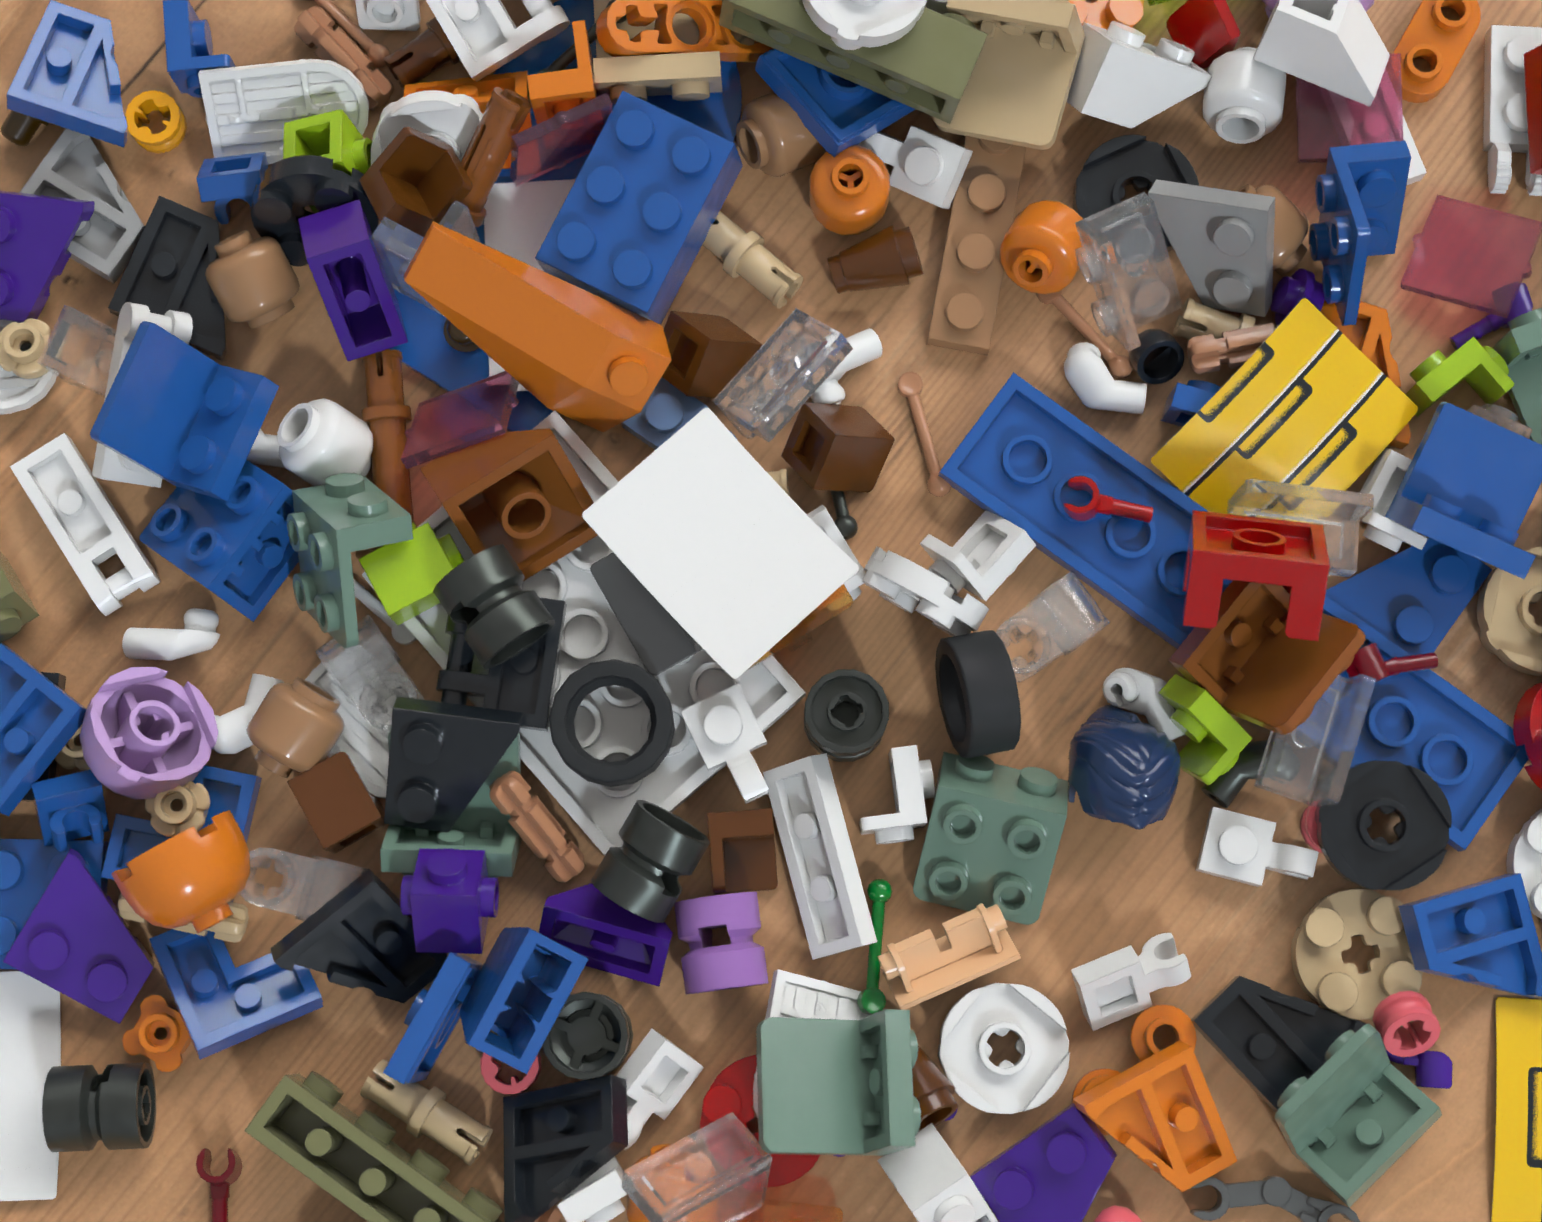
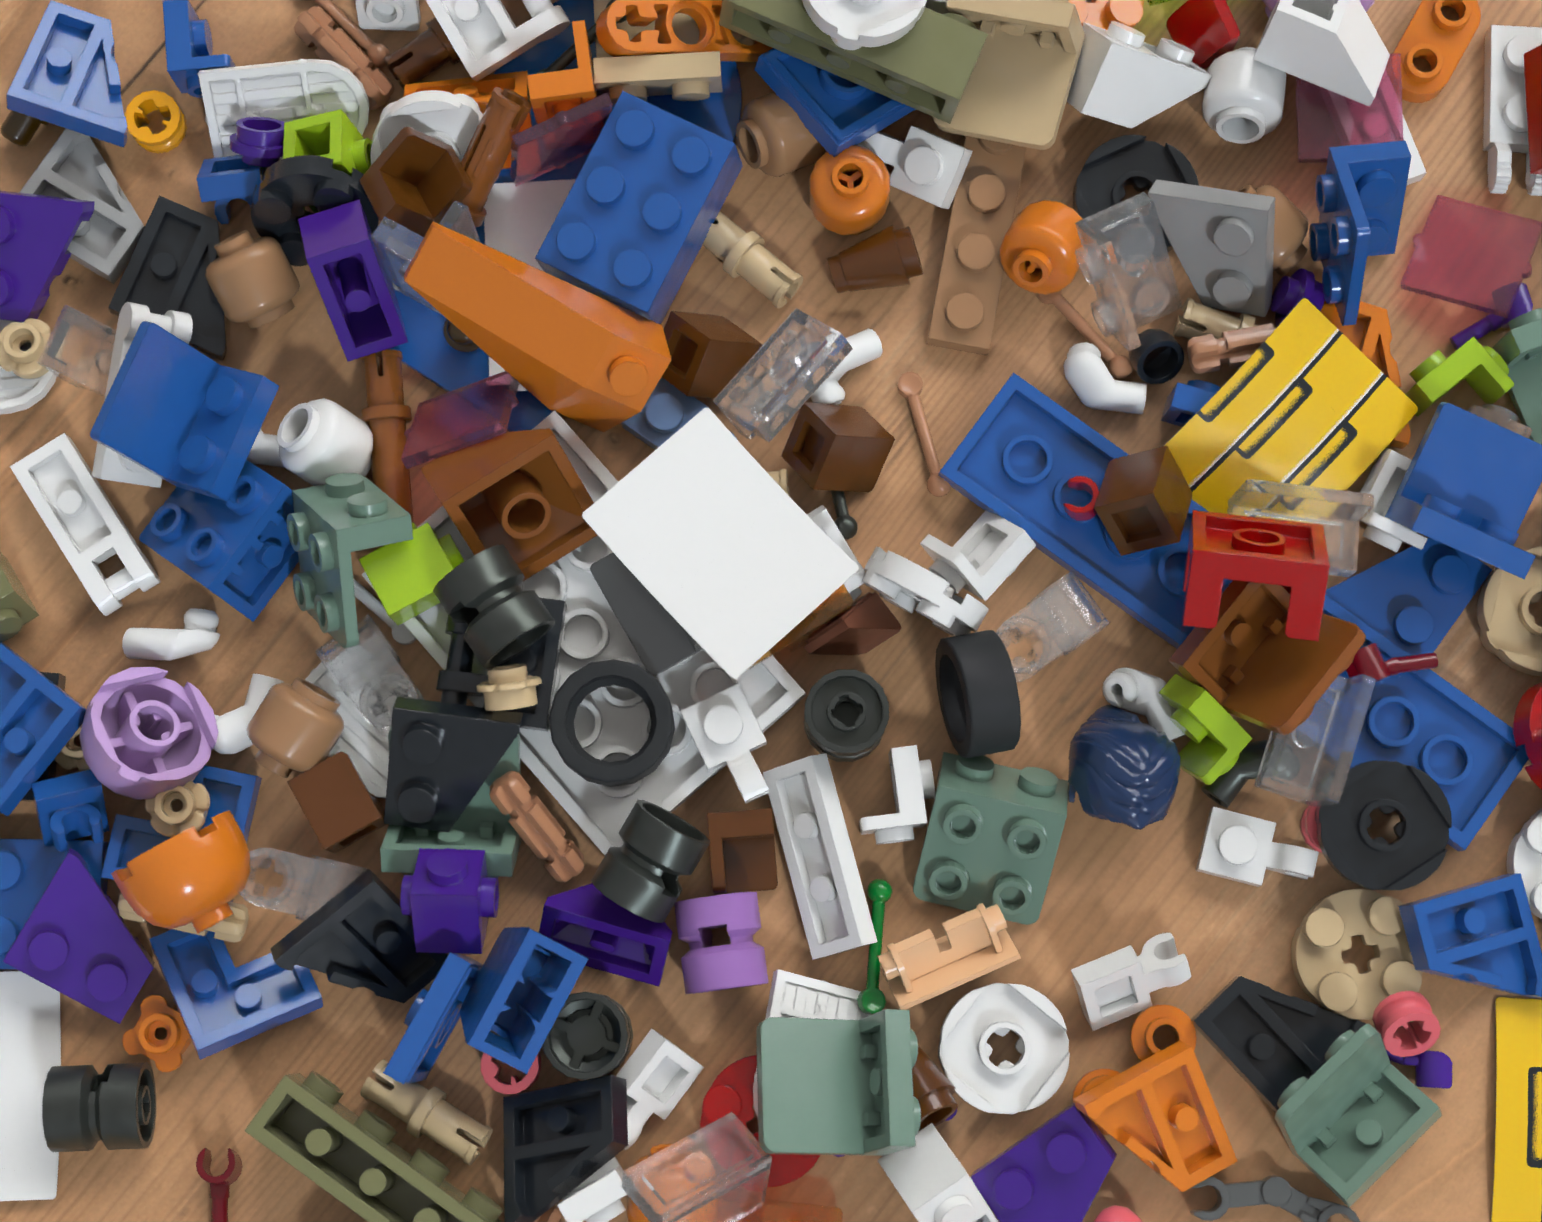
none -> dark purple plate [229,117,284,167]
none -> tan plate [476,664,542,711]
none -> copper slope [804,591,902,655]
none -> reddish brown panel [1094,445,1192,556]

